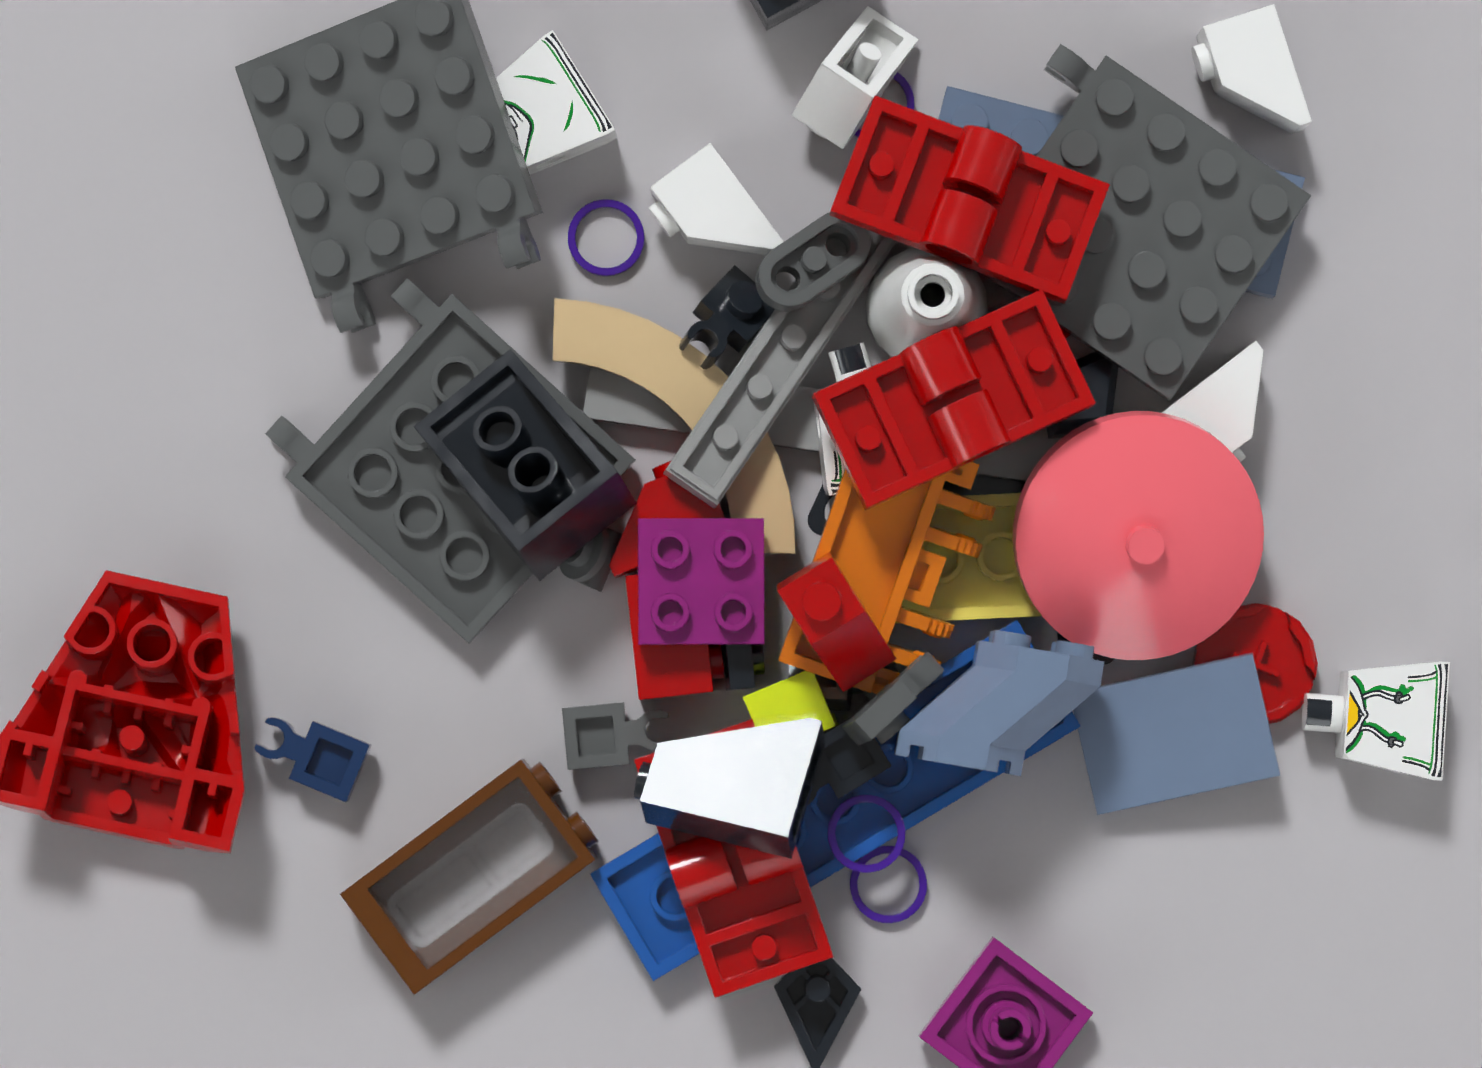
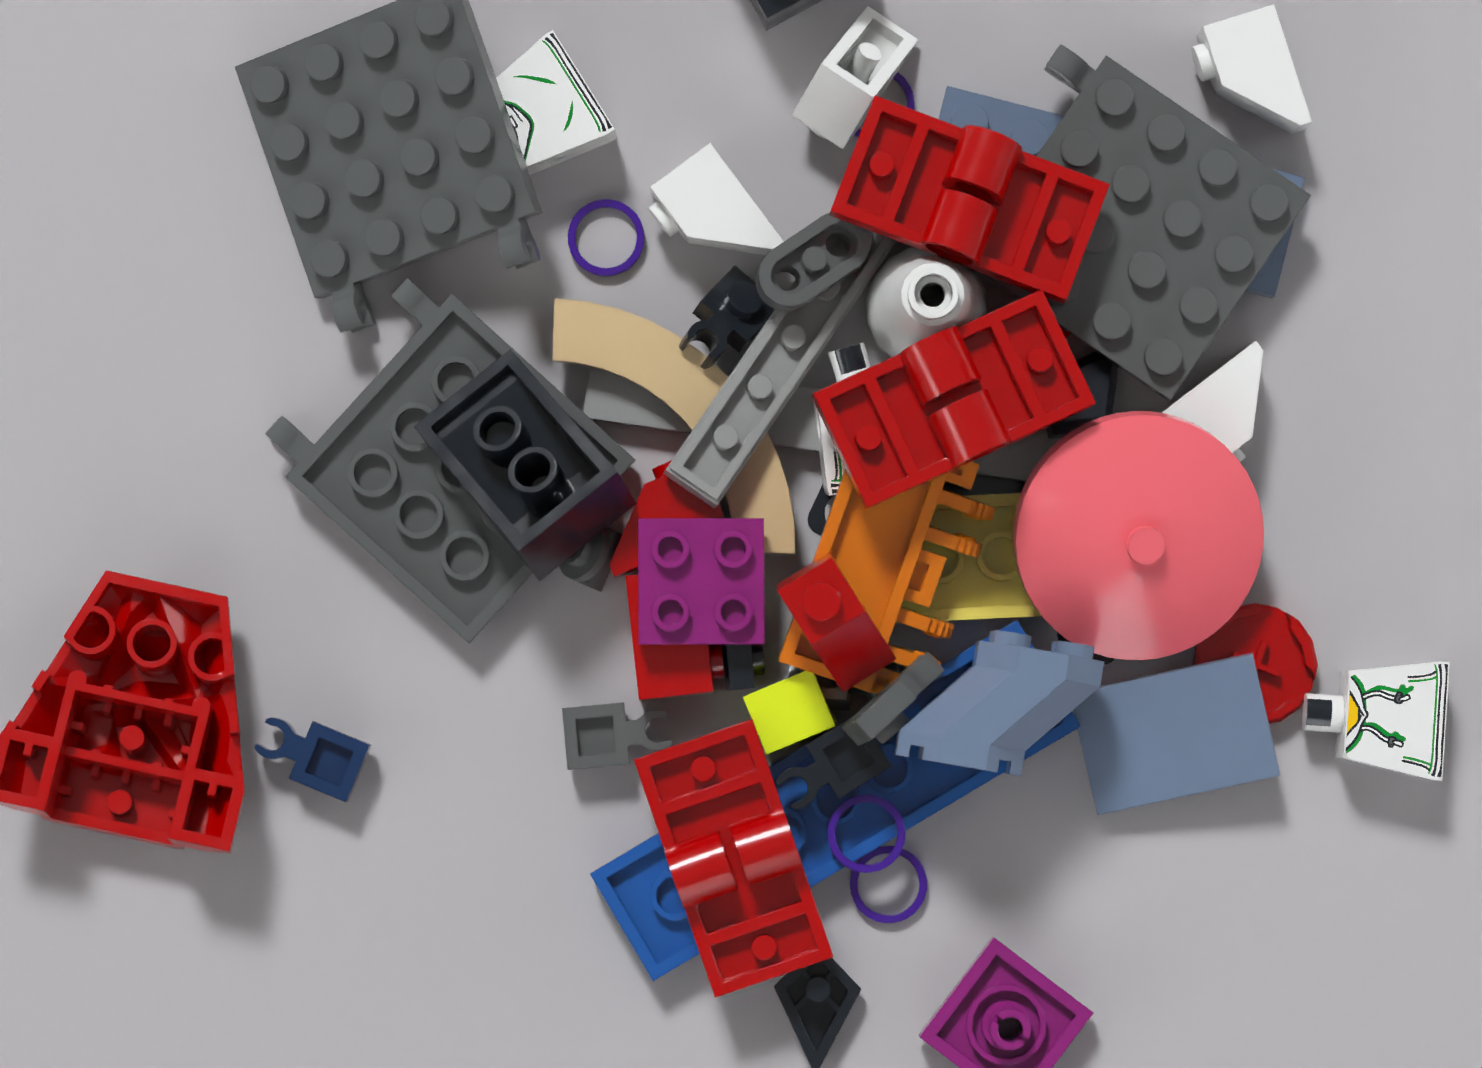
clear piece [340,759,599,995] -> none
slope [634,718,825,859] -> none

